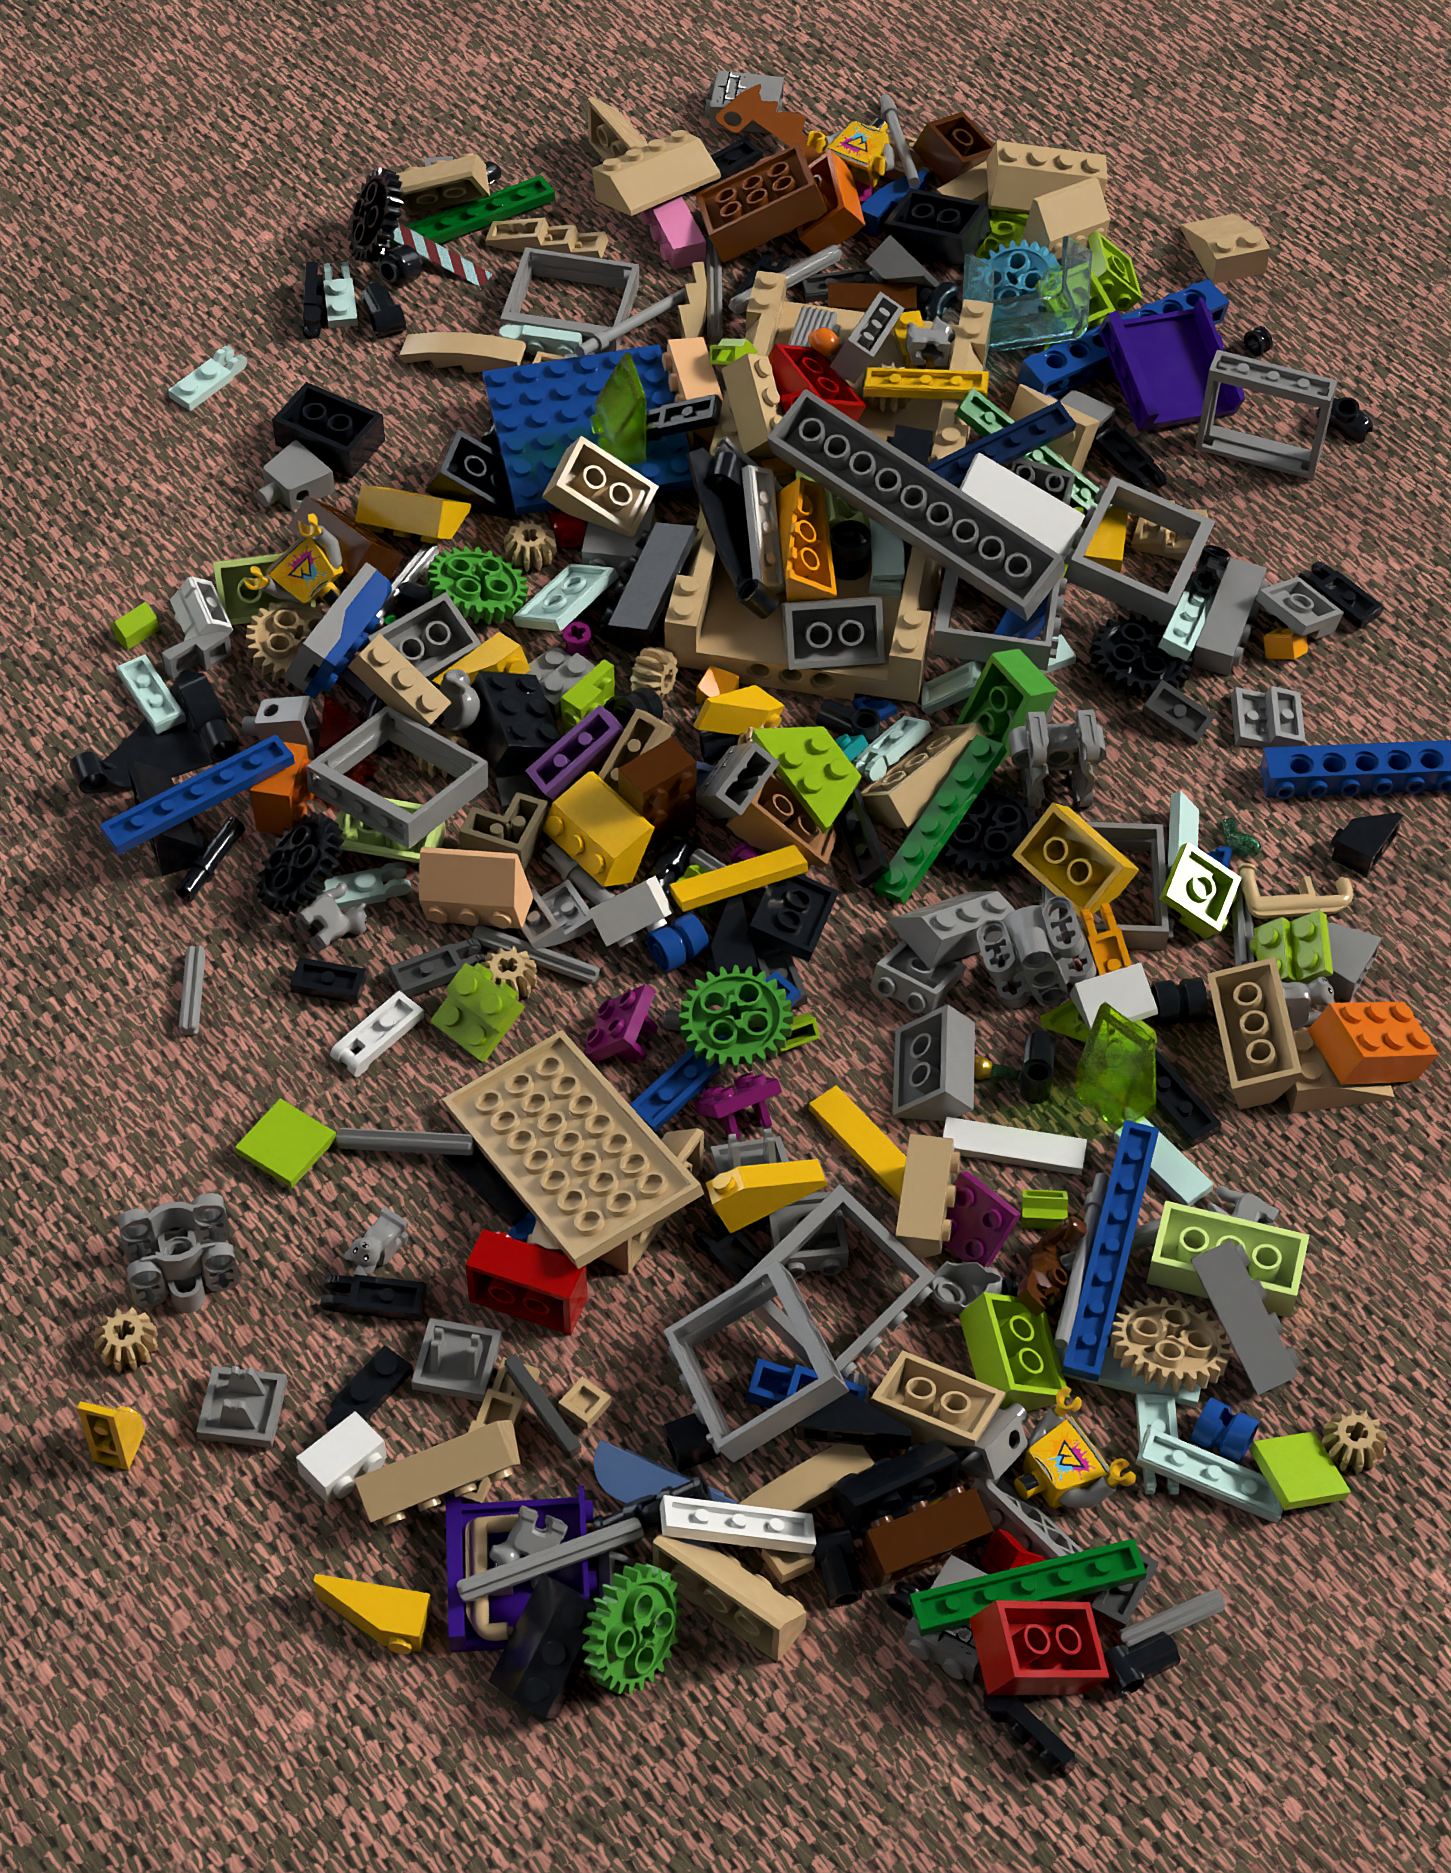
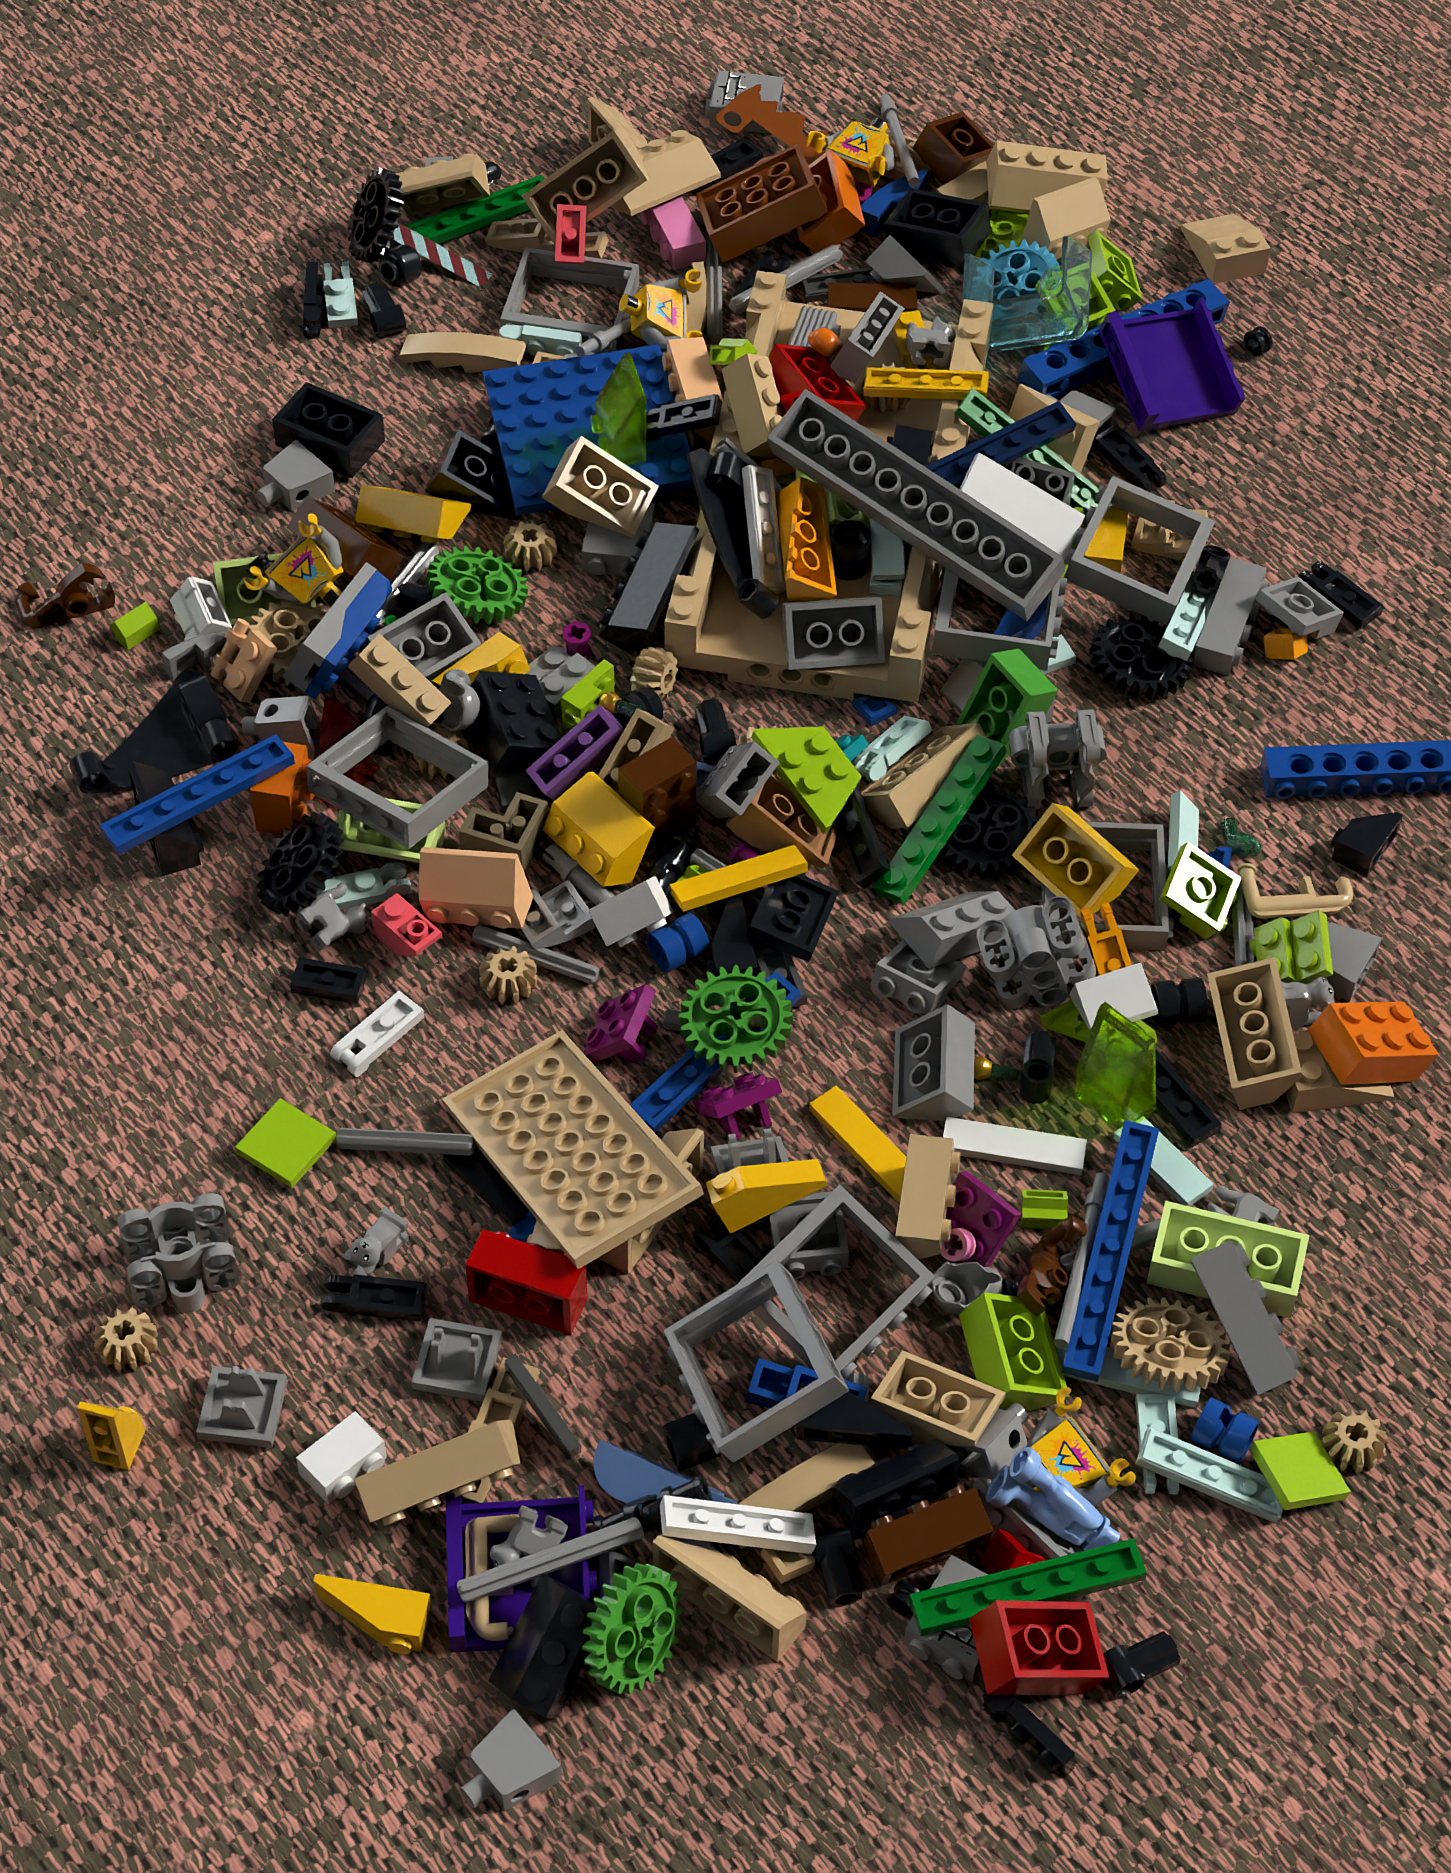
light aqua tile [116,654,186,734] -> none
light aqua hinge [168,345,248,411] -> none
black pin [175,817,245,902] -> none
light grey axle [179,946,206,1036] -> none
black hinge [324,1345,414,1431] -> none
dark grey hinge [388,938,486,998] -> none
lime plate [430,962,526,1062] -> none
light aqua tile [512,564,618,632] -> none
red bracket [550,512,586,548] -> none
tan plate [558,1376,611,1430] -> none
yellow slope [693,685,785,735] -> none
light orange slope [696,665,739,704] -> none
lime piece [776,1012,821,1054] -> none
black piece [816,699,880,744] -> none
black piece [917,282,960,322] -> none
light aqua tile [921,660,981,714] -> none
dark grey plate [1091,1552,1159,1629] -> none
light grey axle [1117,1589,1226,1648] -> none
dark grey plate [1143,680,1216,744] -> none
light grey window [1195,350,1338,480] -> none
light grey slope [1231,686,1306,747] -> none
black piece [1316,397,1374,443] -> none
none -> reddish brown animal [15,563,115,629]
none -> light nougat plate [210,618,277,703]
none -> black bush [245,551,275,579]
none -> coral slope [371,893,442,956]
none -> light grey torso [460,1709,562,1811]
none -> tan slope [522,126,648,245]
none -> coral slope [555,204,587,264]
none -> piece [598,691,646,717]
none -> torso [619,269,703,352]
none -> bright pink bush [941,1228,976,1261]
none -> light blue piece [985,1447,1120,1550]

